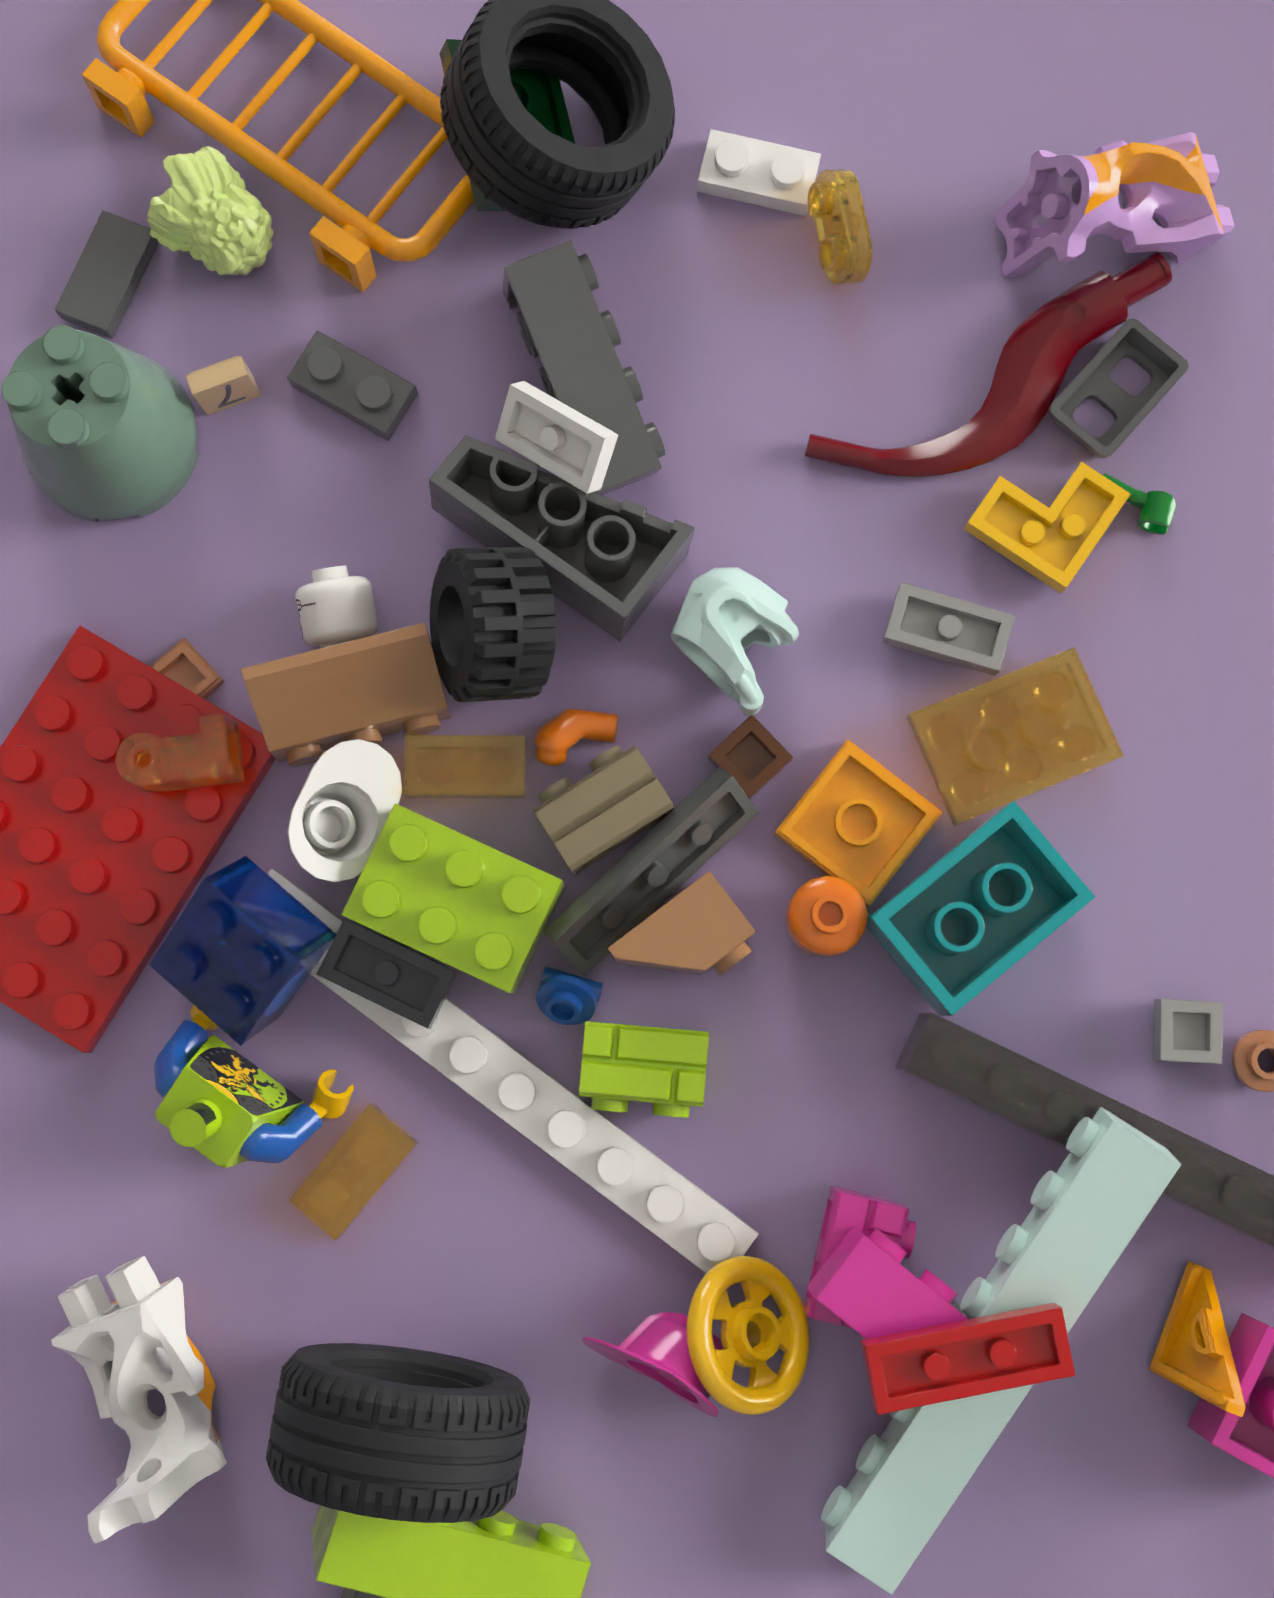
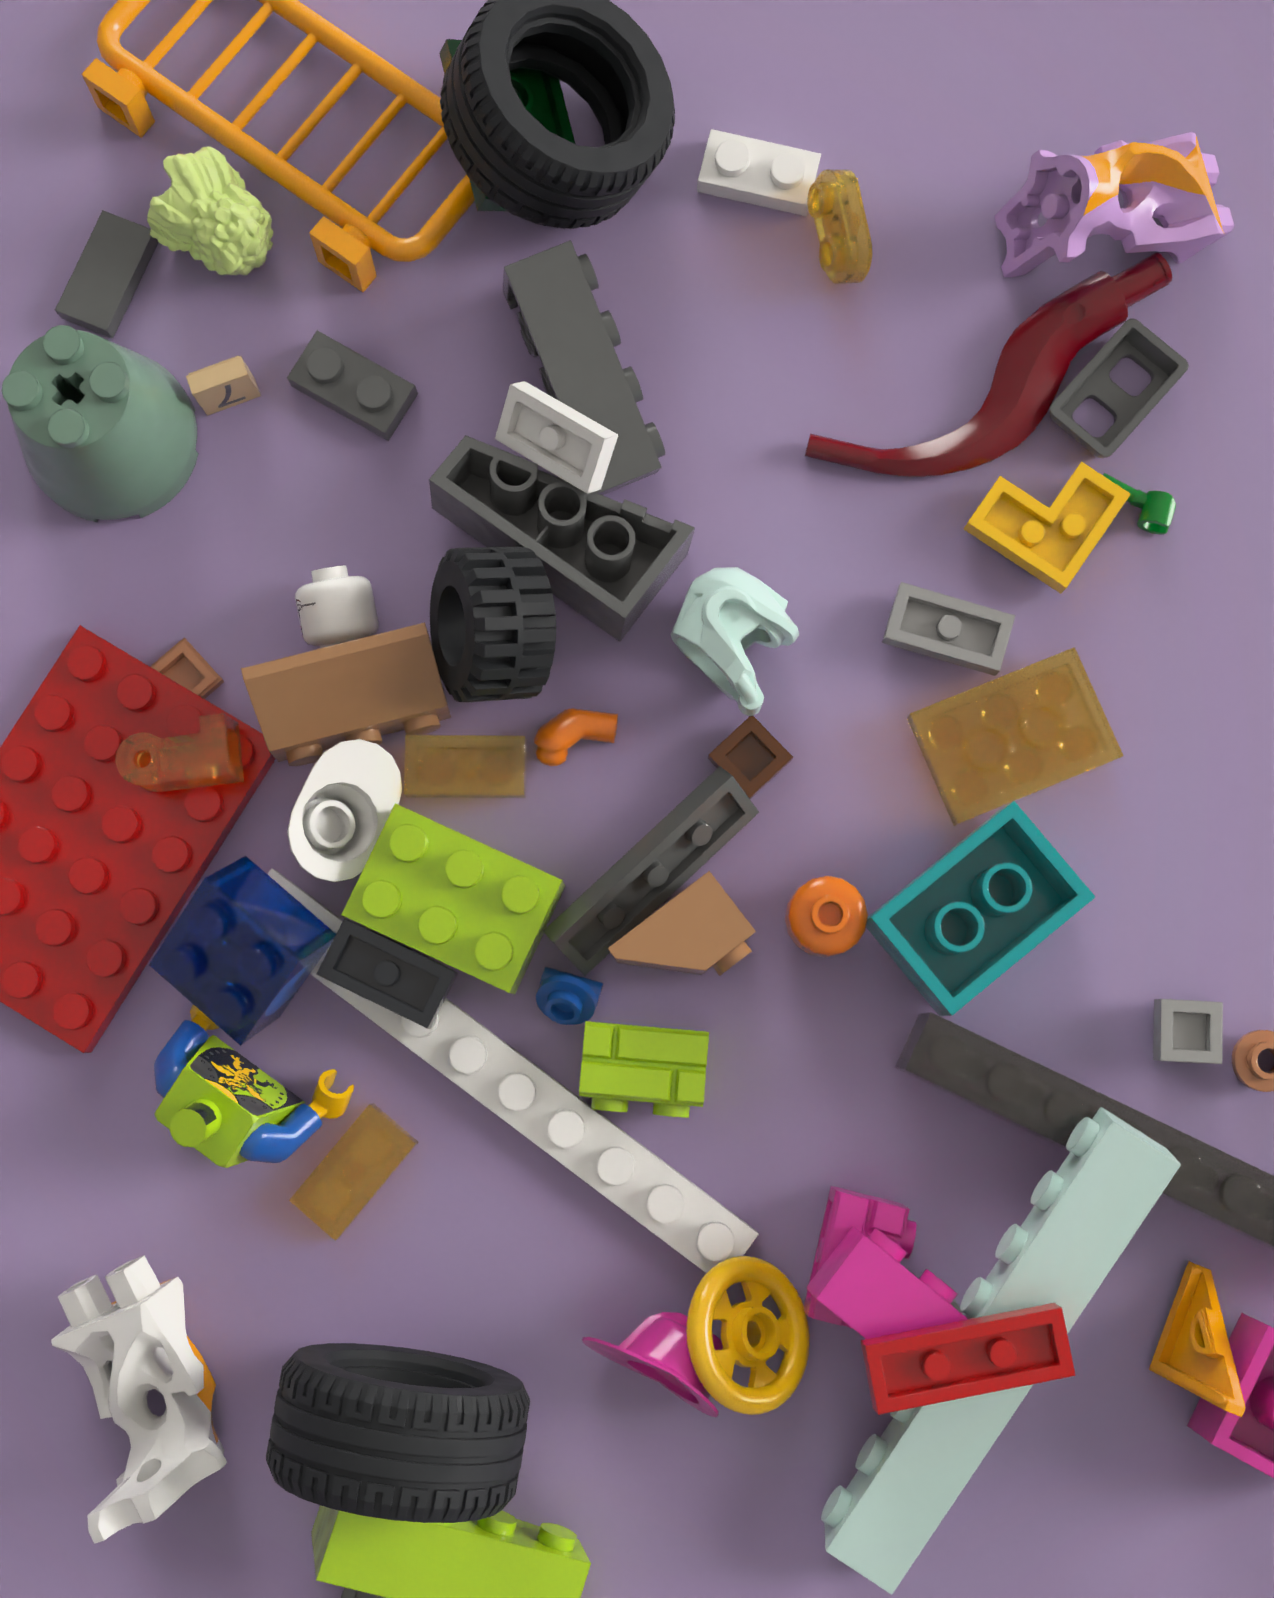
dark tan brick [533,745,674,876] -> none
light orange tile [774,739,943,907] -> none

